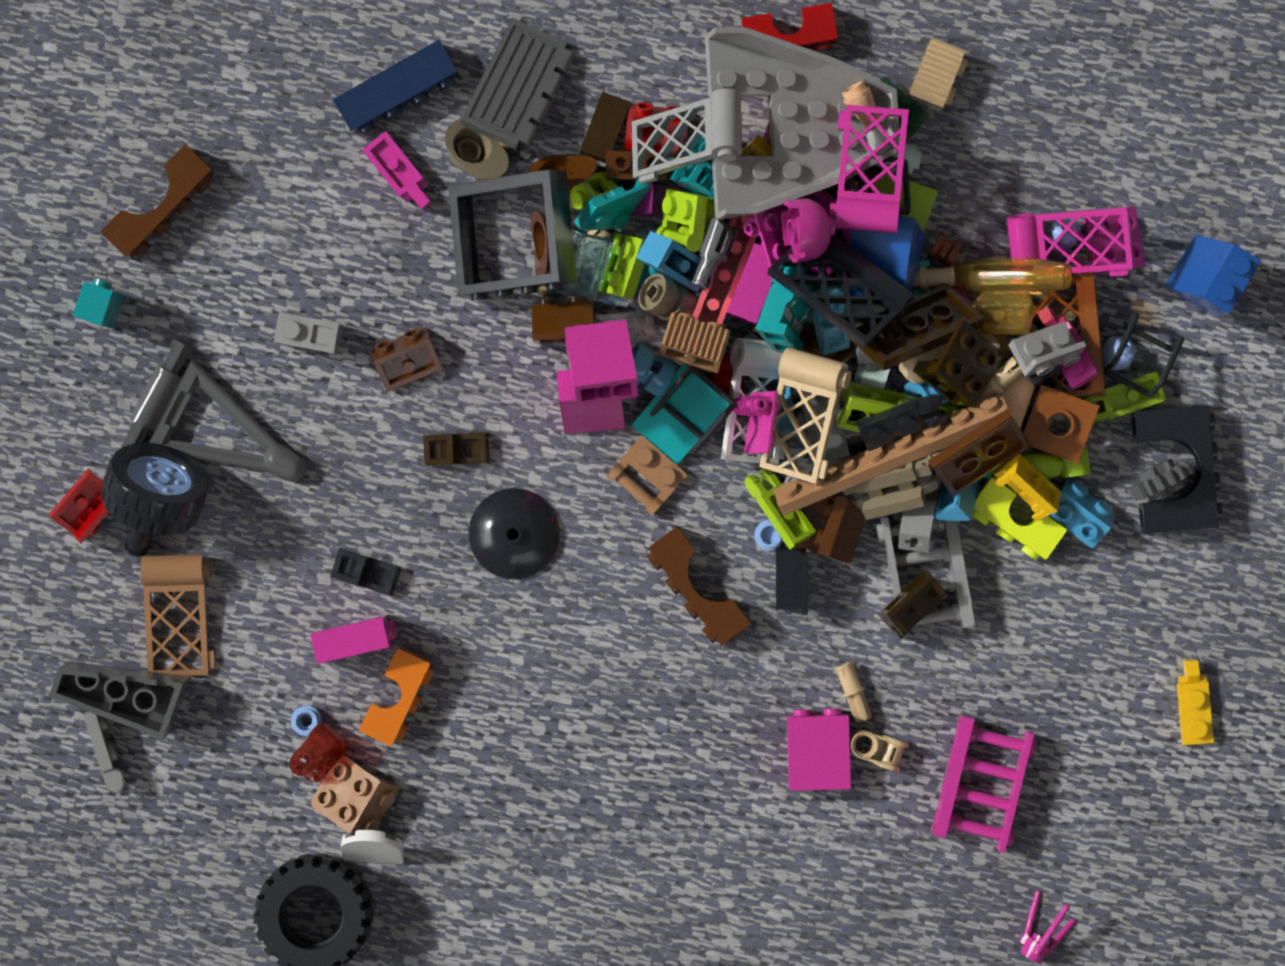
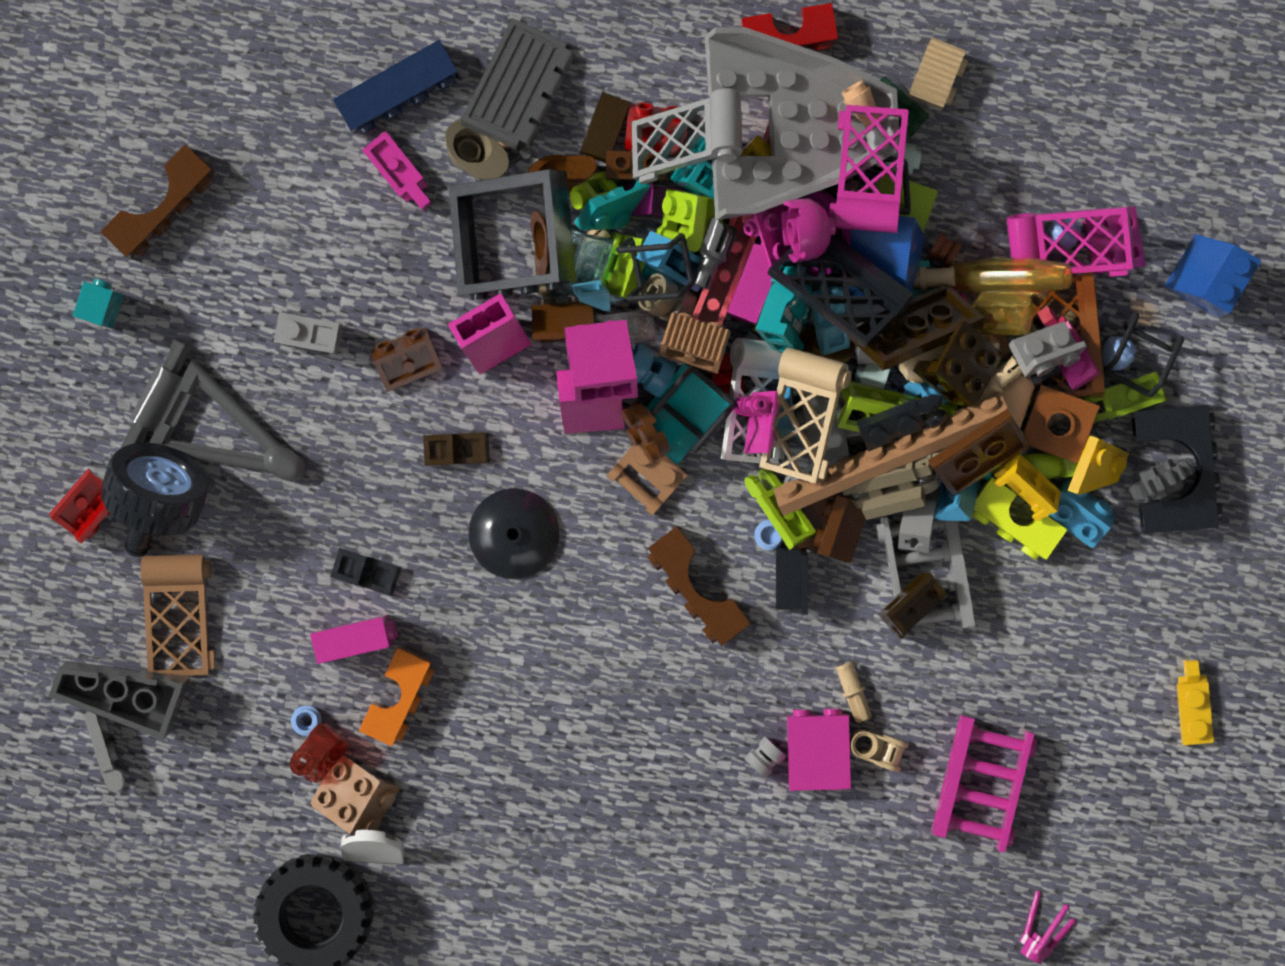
none -> dark pink brick [447,293,532,375]
none -> medium azure slope [571,280,611,312]
none -> black piece [616,233,695,302]
none -> reddish brown plate [620,402,670,463]
none -> light grey wheel [744,736,787,779]
none -> yellow wing [1068,435,1129,495]

